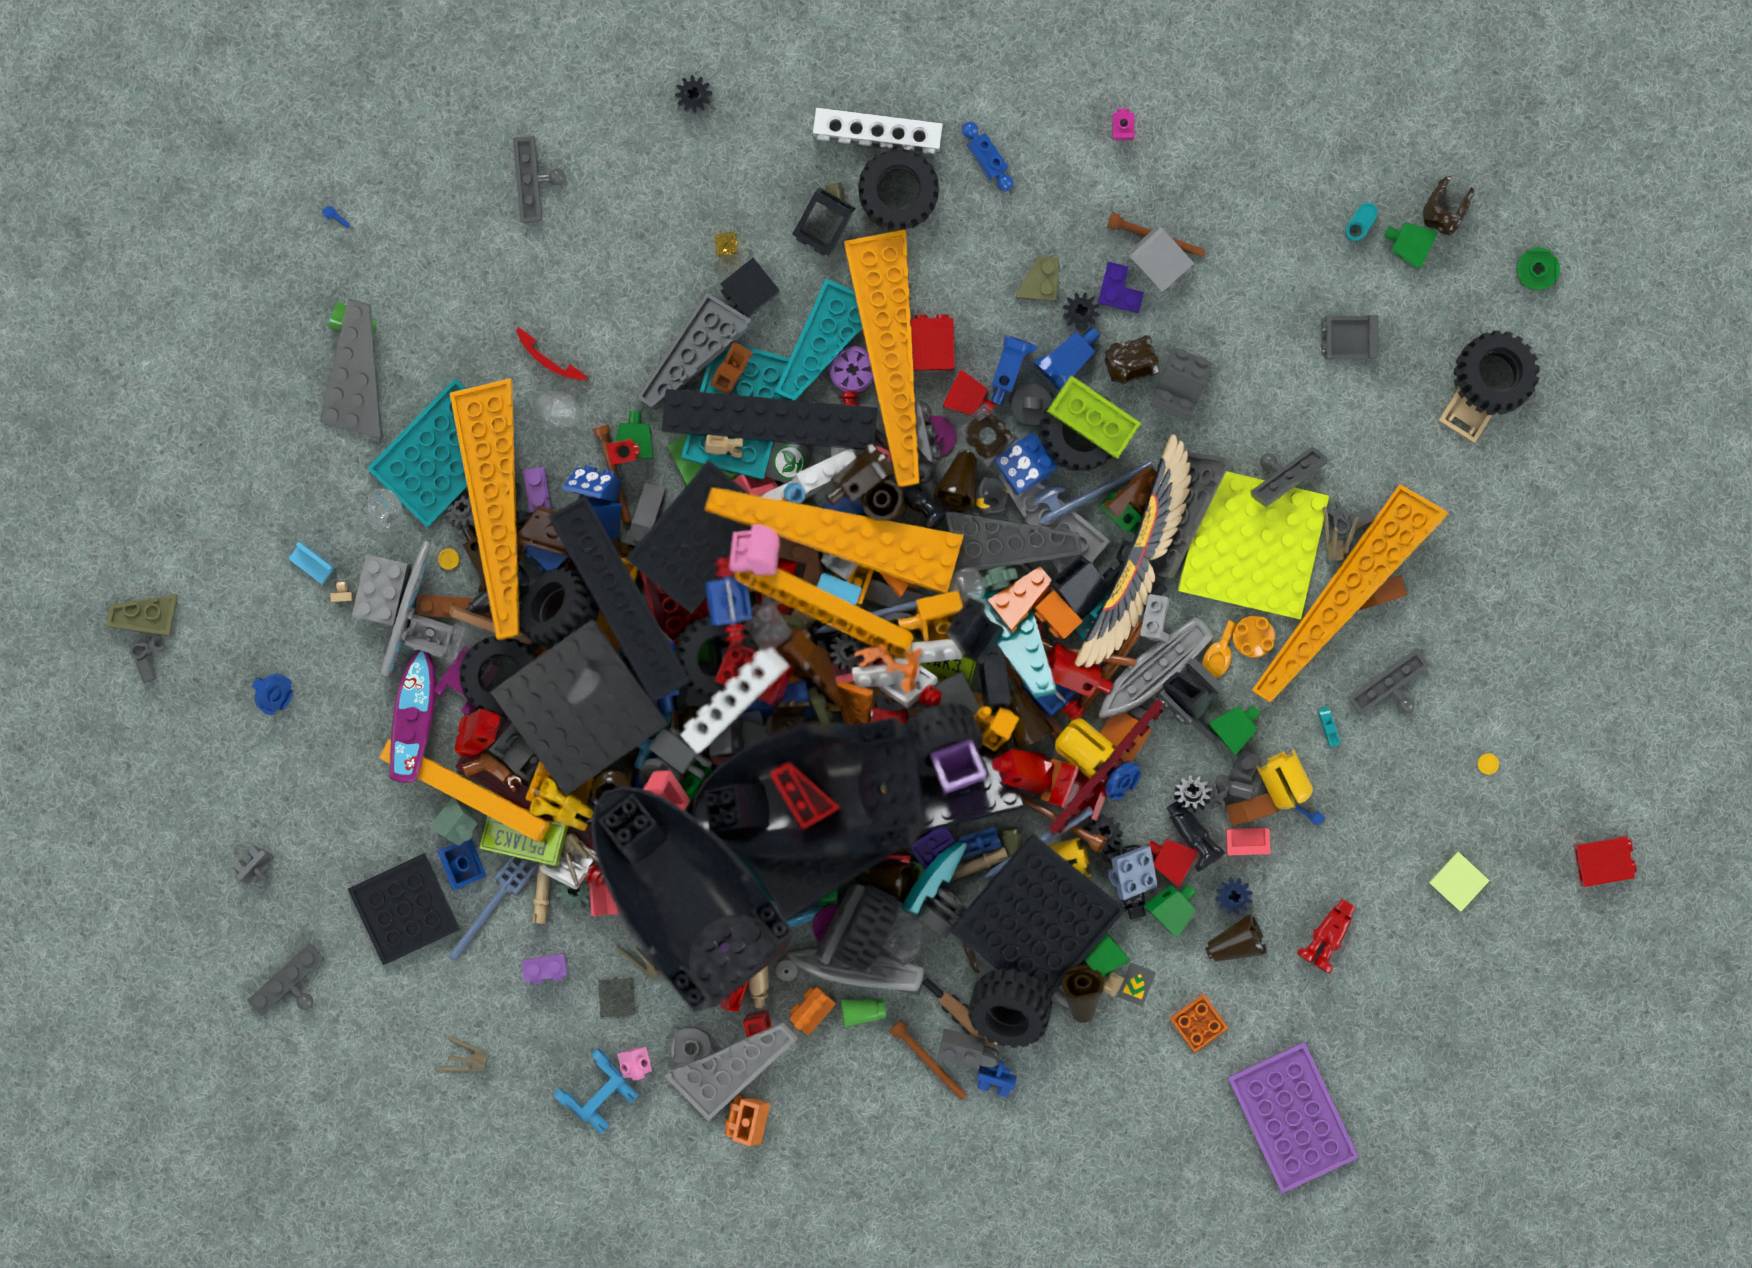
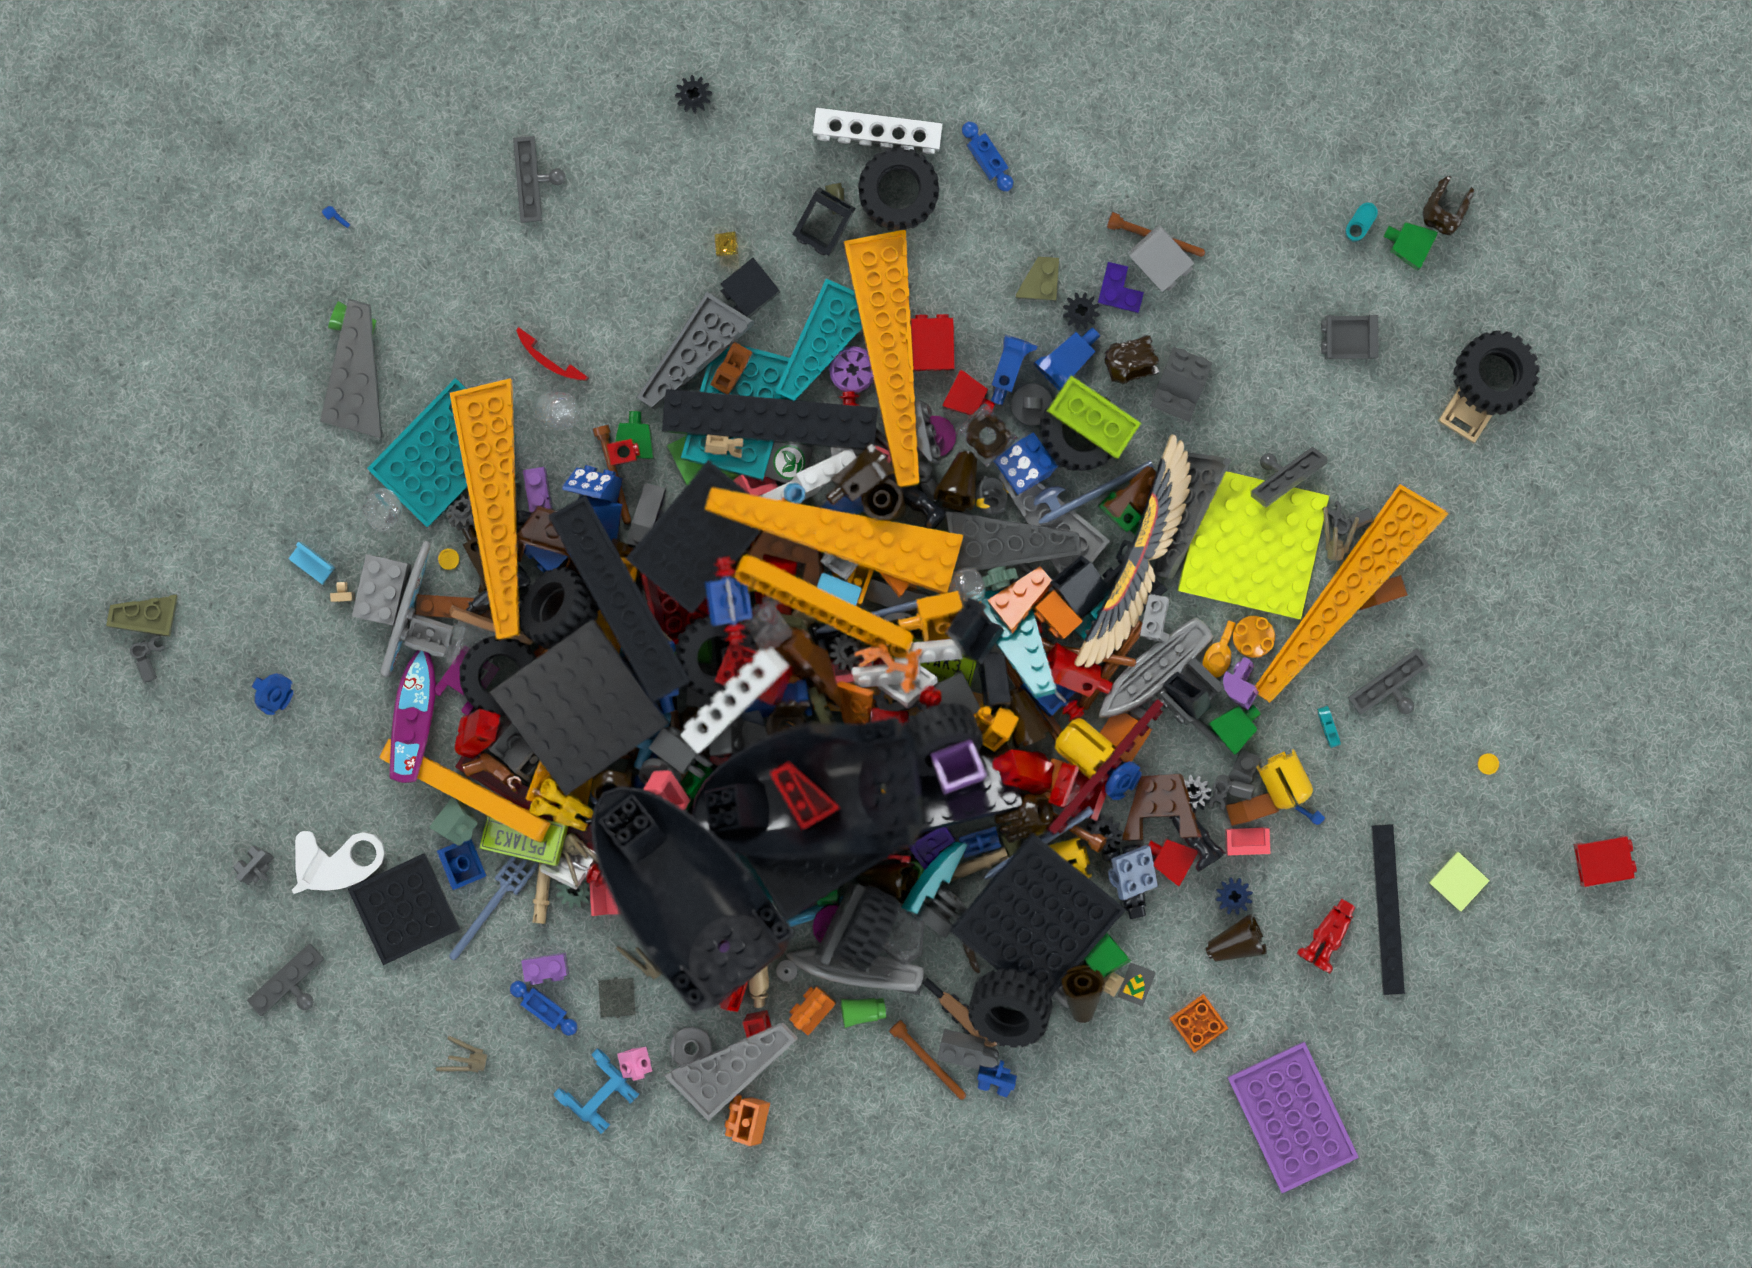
clear helmet [567,667,599,704] -> none
bright pink brick [730,525,779,575] -> none
dark pink brick [1112,108,1135,141] -> none
green torso [1144,884,1197,938] -> none
green plate [1516,247,1560,291] -> none
none -> white animal [292,831,386,894]
none -> blue plate [510,981,578,1036]
none -> dark brown piece [994,794,1054,843]
none -> reddish brown wing [1122,774,1201,841]
none -> medium lavender brick [1223,657,1258,710]
none -> black plate [1371,824,1405,995]

